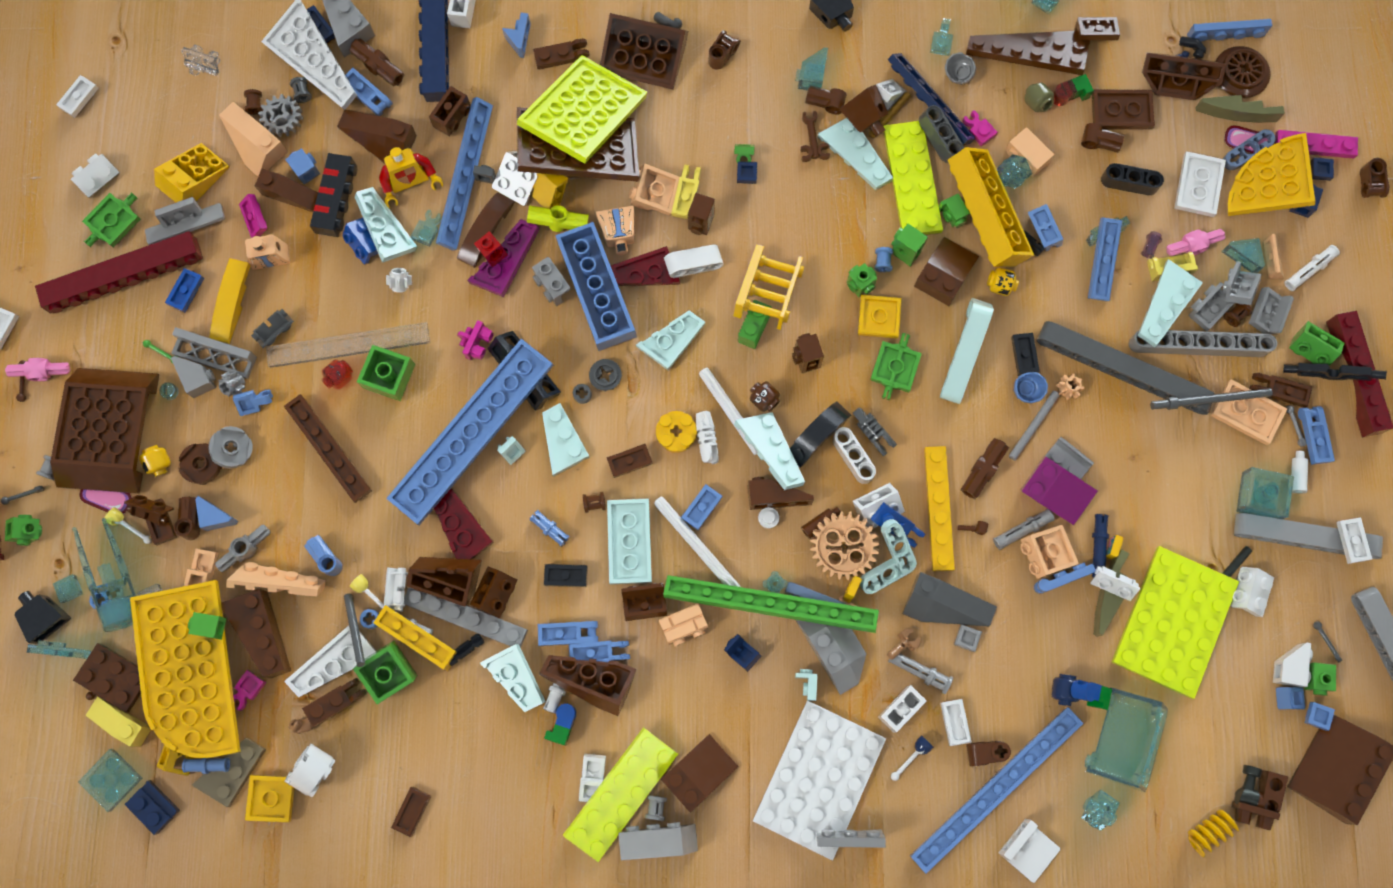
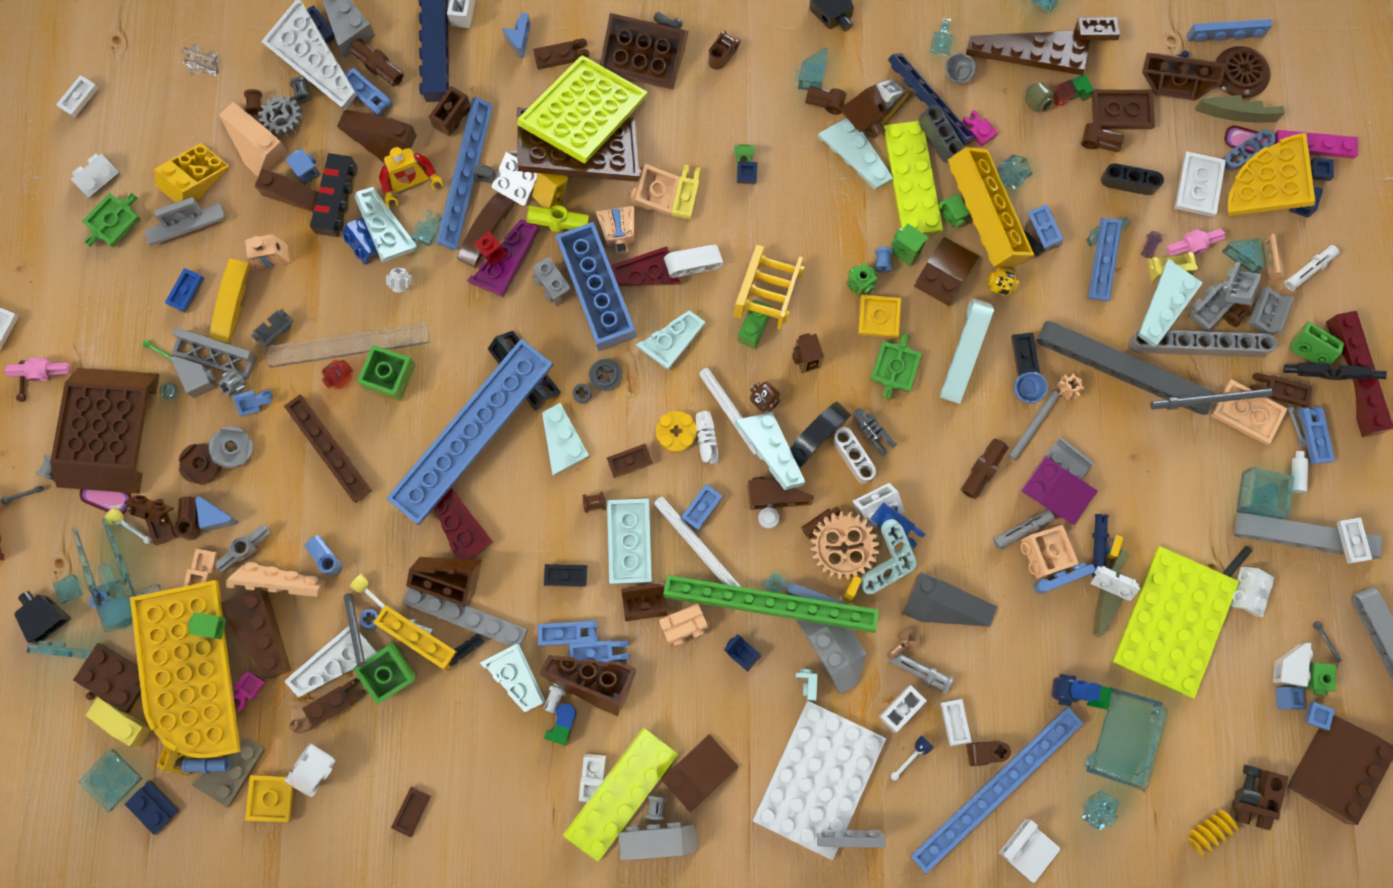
bright green brick [5,515,42,546] -> none
dark red brick [35,231,203,314] -> none
yellow head [139,445,171,477] -> none
dark pink plate [239,194,267,238] -> none
white hinge [383,568,408,612] -> none
dark pink hips [457,320,494,360] -> none
reddish brown brick [470,566,517,619] -> none
light aqua tile [497,436,526,465] -> none
medium blue pin [530,510,570,547] -> none
reddish brown brick [688,193,715,235] -> none
reddish brown bar [800,111,830,162] -> none
yellow plate [924,446,955,572] -> none
light grey tile [954,624,982,652] -> none
reddish brown hand [958,521,989,535] -> none
light nougat brick [1006,127,1055,177] -> none
black arm [1179,36,1206,59] -> none
reddish brown piece [1360,158,1390,198] -> none

